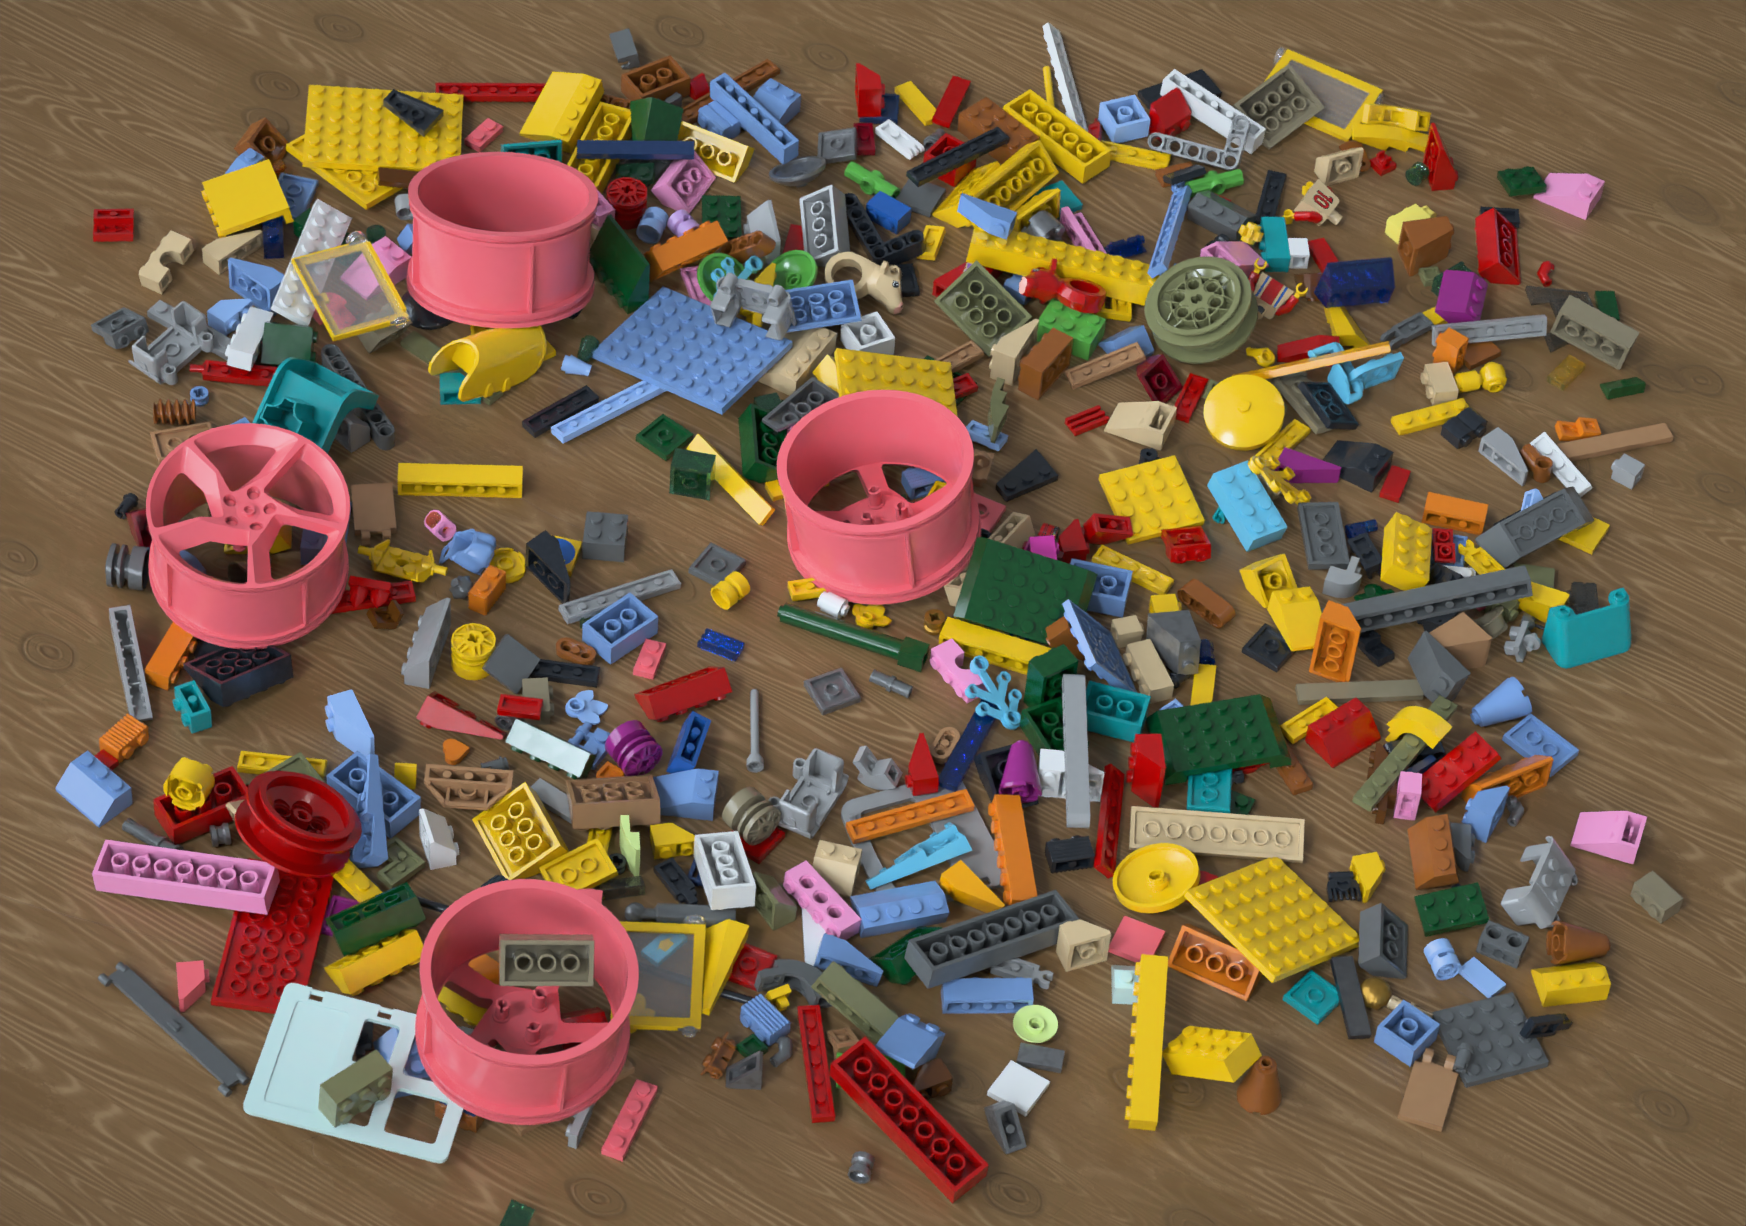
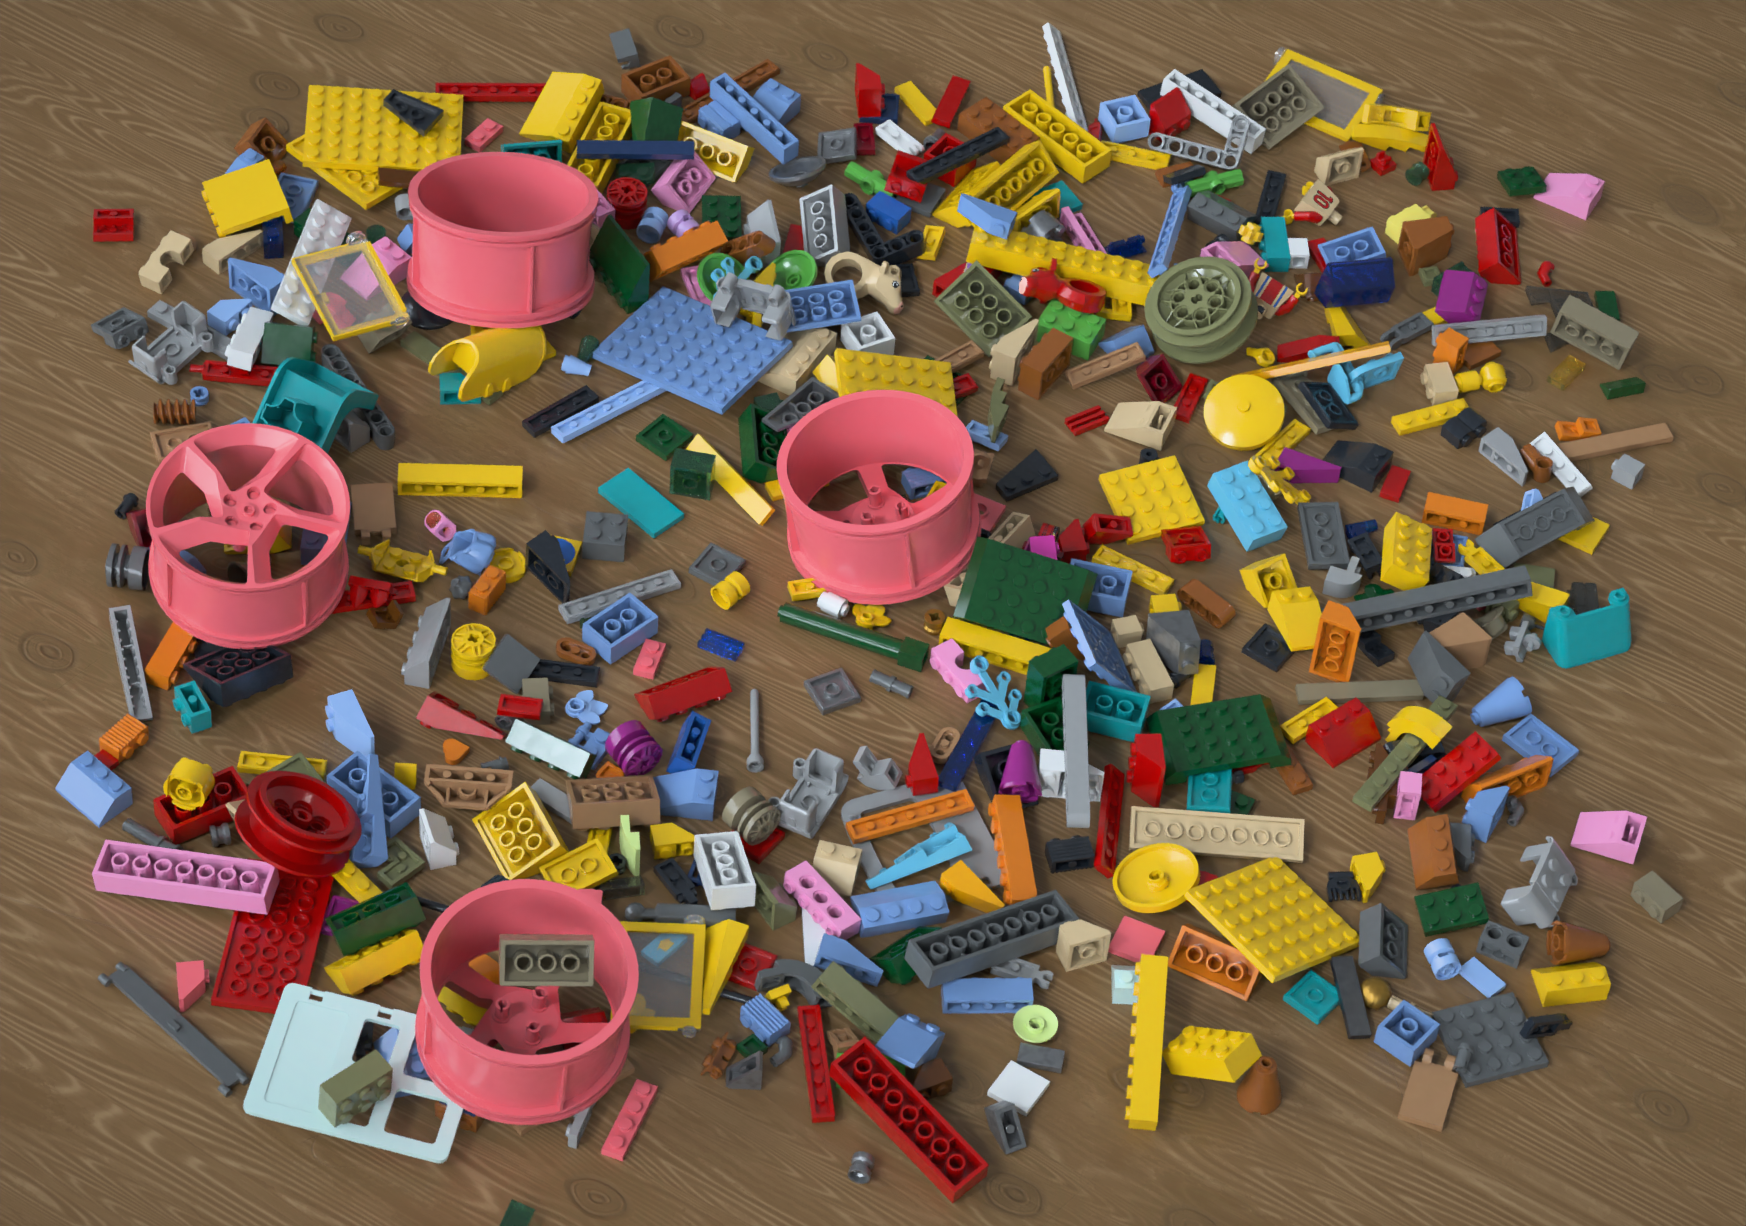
none -> teal tile [598,468,684,539]
none -> red panel [884,150,928,203]
none -> medium blue slope [1318,226,1388,275]

